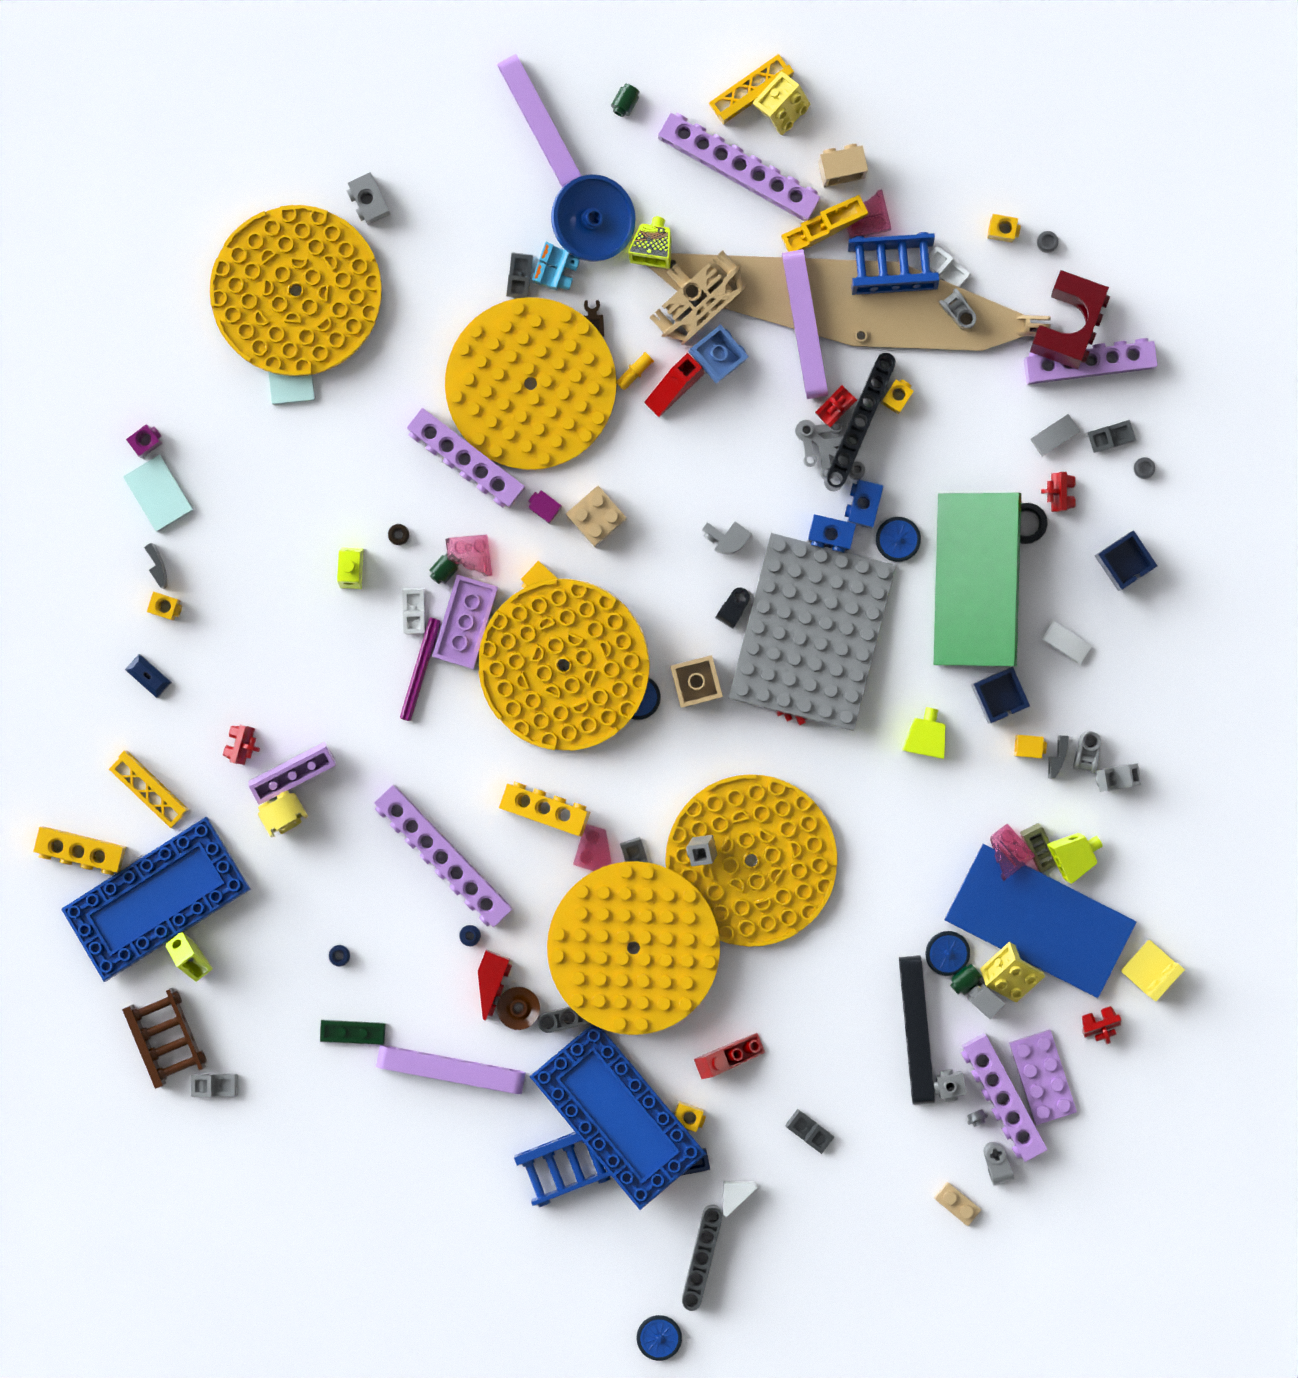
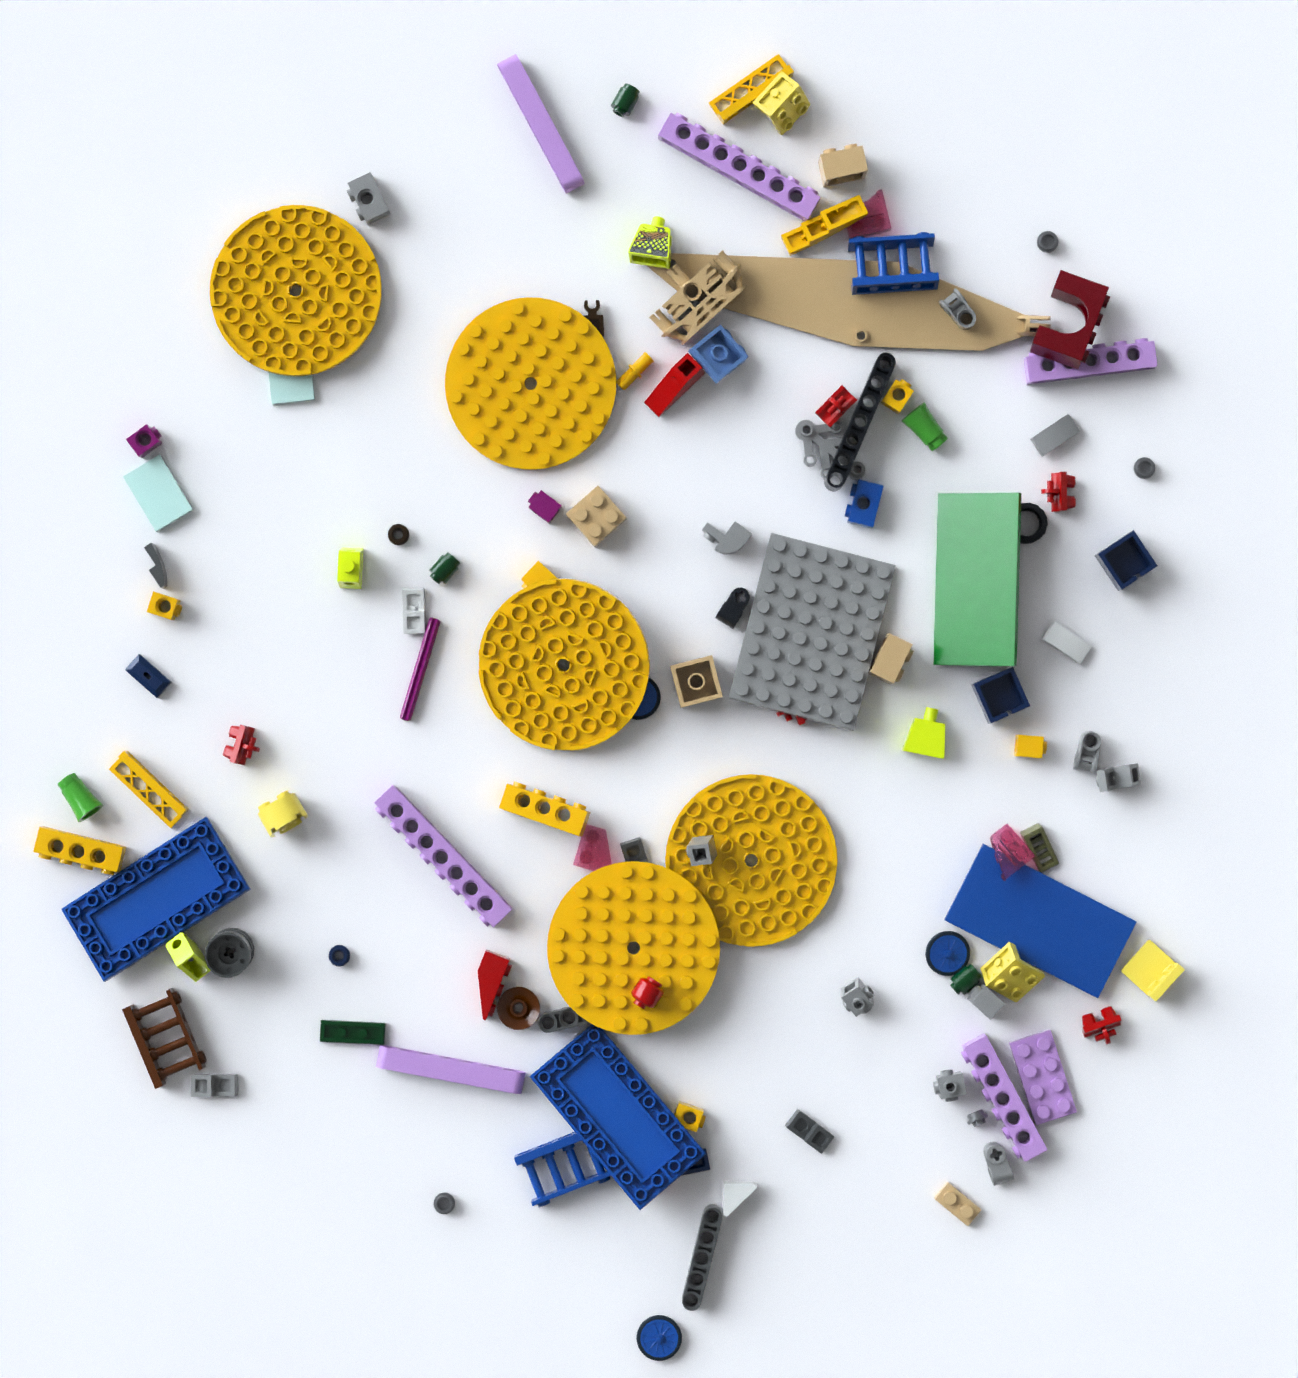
lavender brick [249,742,336,805] -> none
lavender brick [407,408,525,508] -> none
lavender plate [432,575,498,669] -> none
clear pink wing [445,534,492,576] -> none
dark blue plate [459,925,481,947] -> none
dark grey slope [506,252,533,298] -> none
medium azure hips [532,242,580,290] -> none
blue dish [551,175,635,262] -> none
red slope [694,1033,765,1079] -> none
lavender beam [782,249,828,399] -> none
blue brick [807,514,856,553] -> none
blue wheel [876,517,921,562] -> none
black beam [899,955,935,1105] -> none
white slope [929,245,971,288] -> none
yellow brick [987,214,1021,243] -> none
neon yellow torso [1047,833,1103,884] -> none
dark grey slope [1048,735,1069,778] -> none
dark grey slope [1087,420,1136,453] -> none
none -> bright green plant [57,773,103,822]
none -> dark grey wheel [205,928,254,978]
none -> flat silver plate [433,1192,455,1214]
none -> red head [631,976,664,1009]
none -> light grey brick [841,977,875,1017]
none -> tan brick [868,633,914,684]
none -> bright green plant [902,402,948,451]

